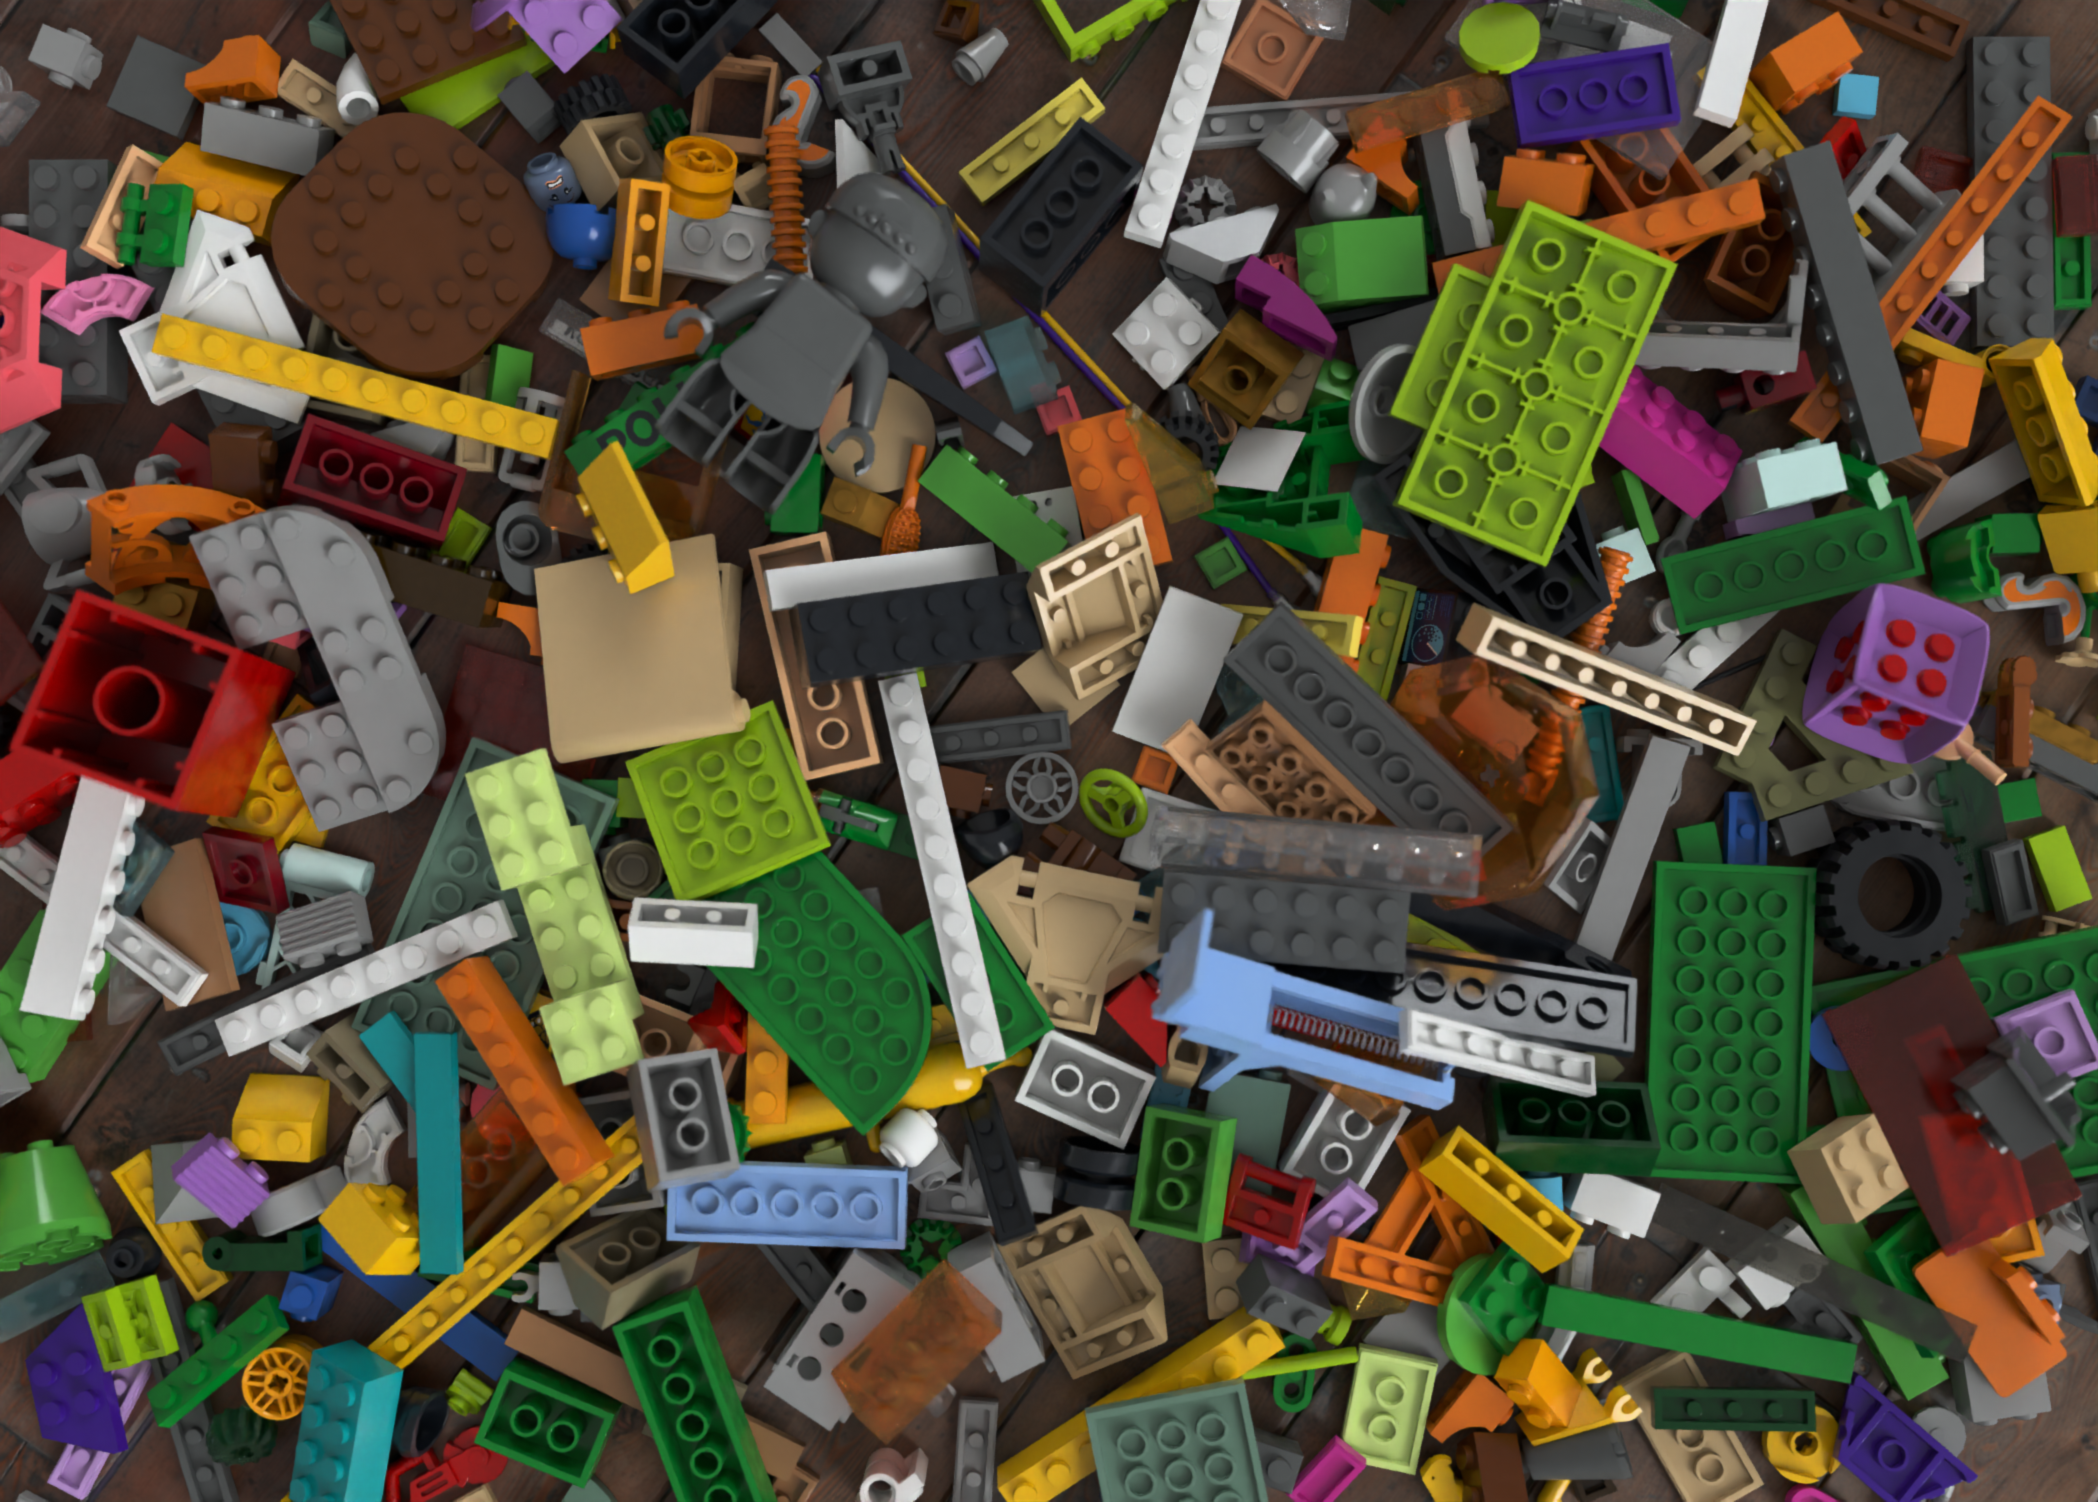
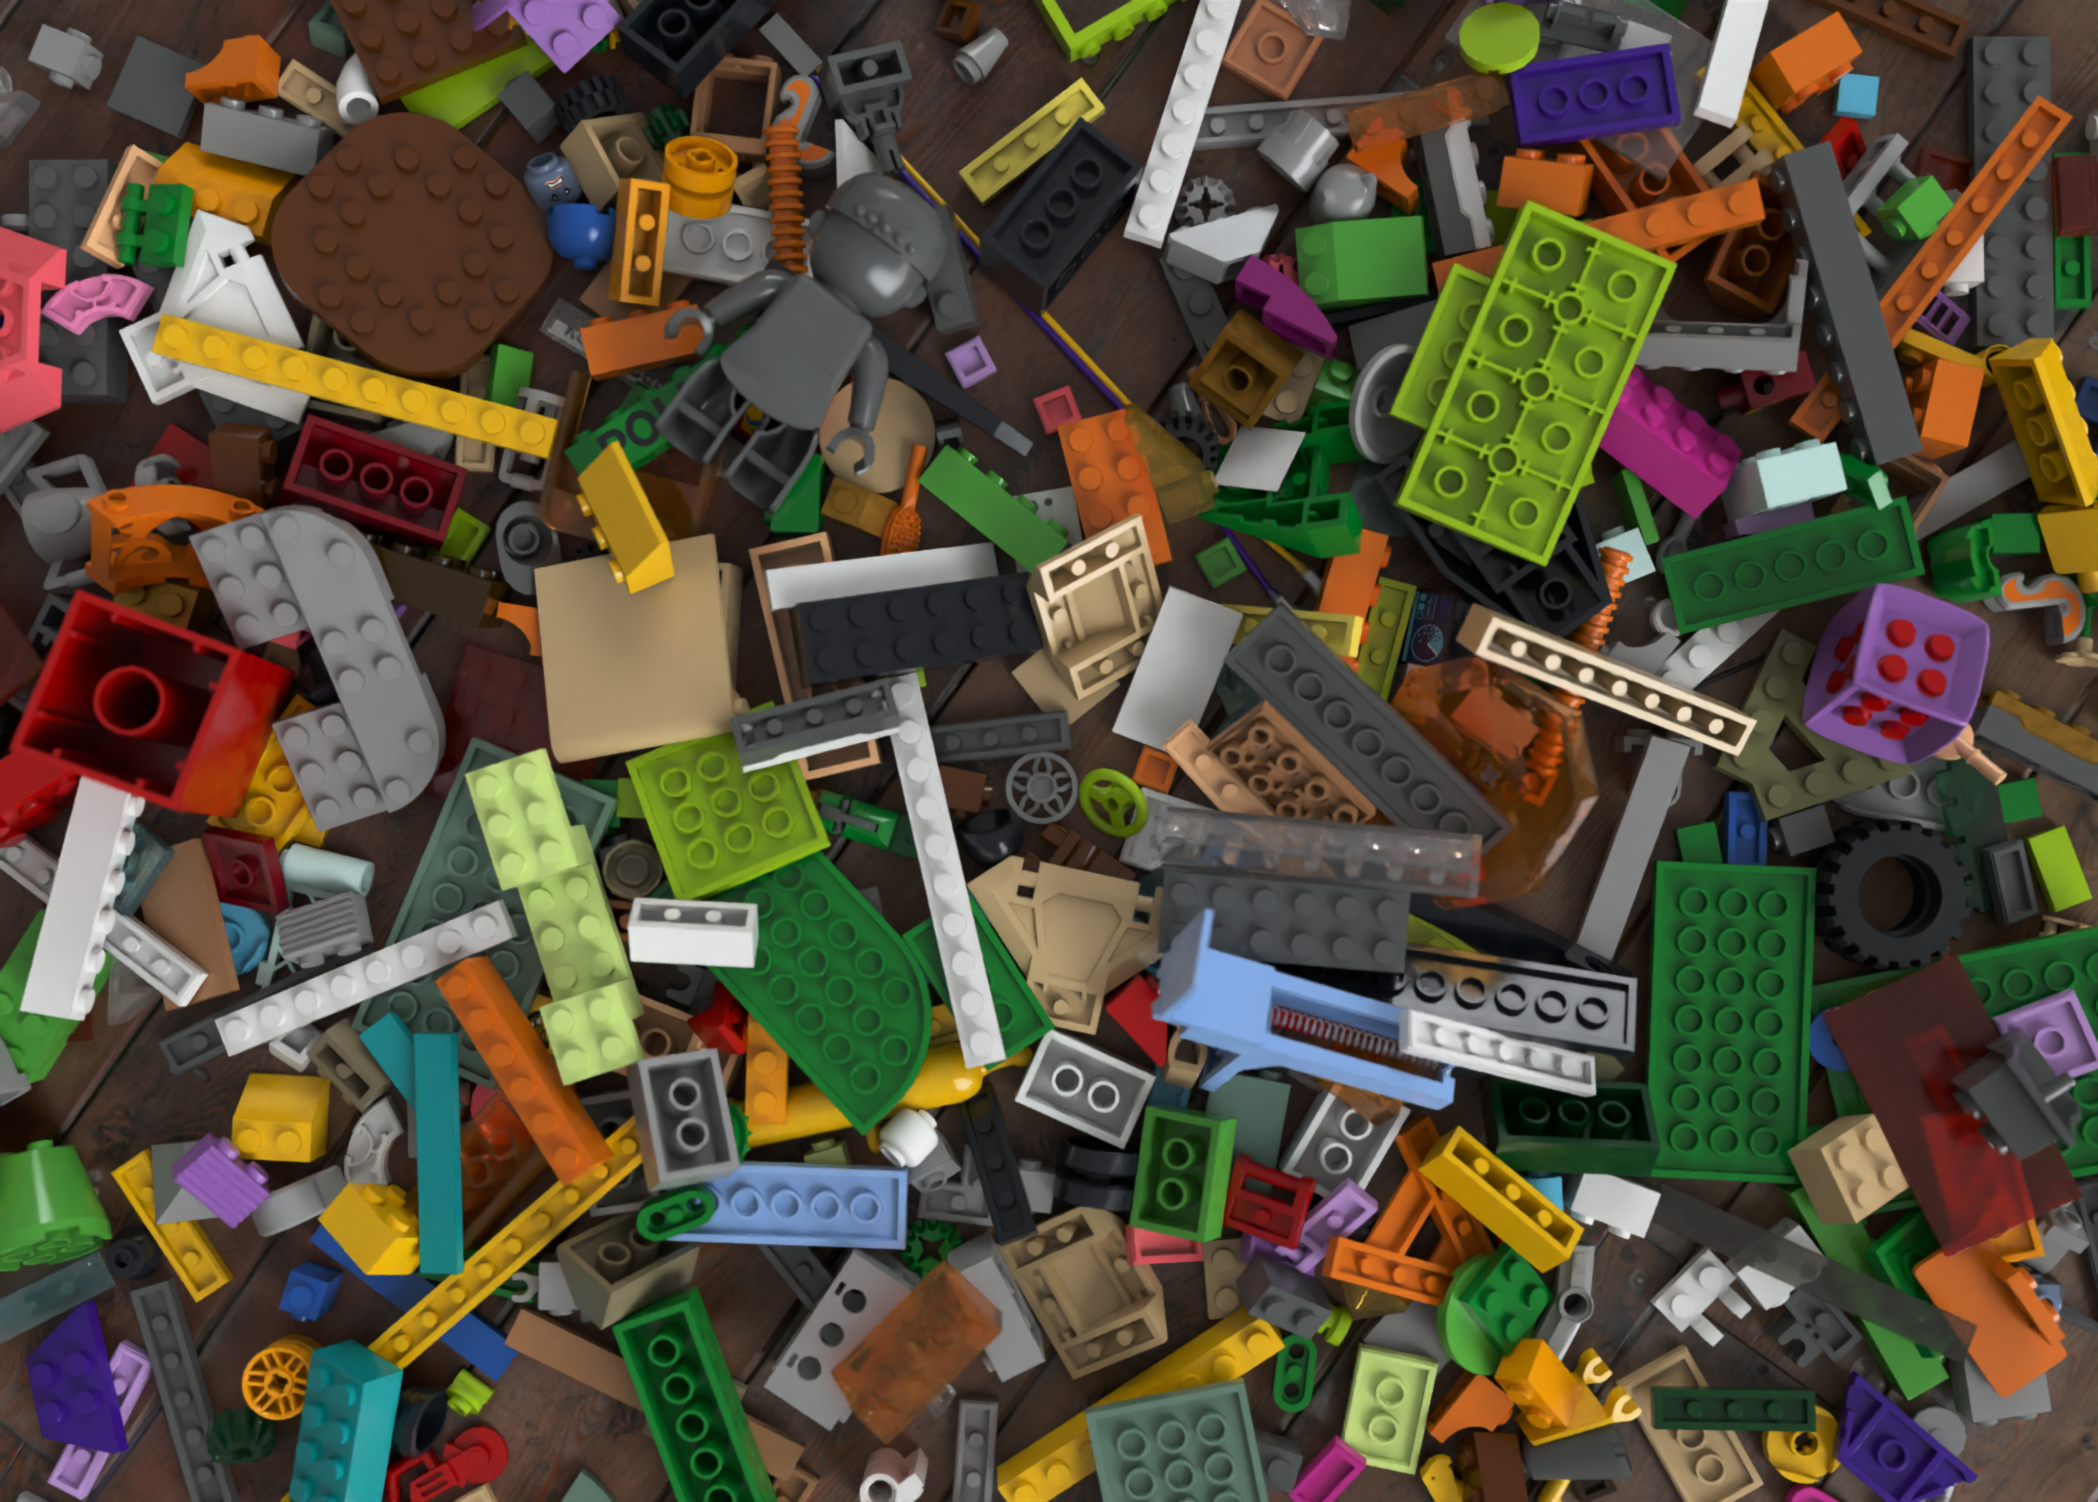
lime slope [81,1274,180,1372] -> none
green plate [147,1294,289,1428] -> none
dark green leg [202,1223,323,1271] -> none
green brick [474,1356,623,1489] -> none
clear light blue brick [984,315,1061,415] -> none
white plate [1112,277,1221,390] -> none
lime bar [1240,1346,1358,1380] -> none
light grey slope [1534,802,1611,914] -> none
green tile [1538,1283,1858,1384] -> none
teal tile [1571,704,1624,823] -> none
dark orange hinge [1994,655,2037,768] -> none
none -> green plate [636,1183,716,1241]
none -> dark grey piece [729,678,900,773]
none -> coral tile [1125,1224,1204,1265]
none -> bright green brick [1875,175,1955,241]

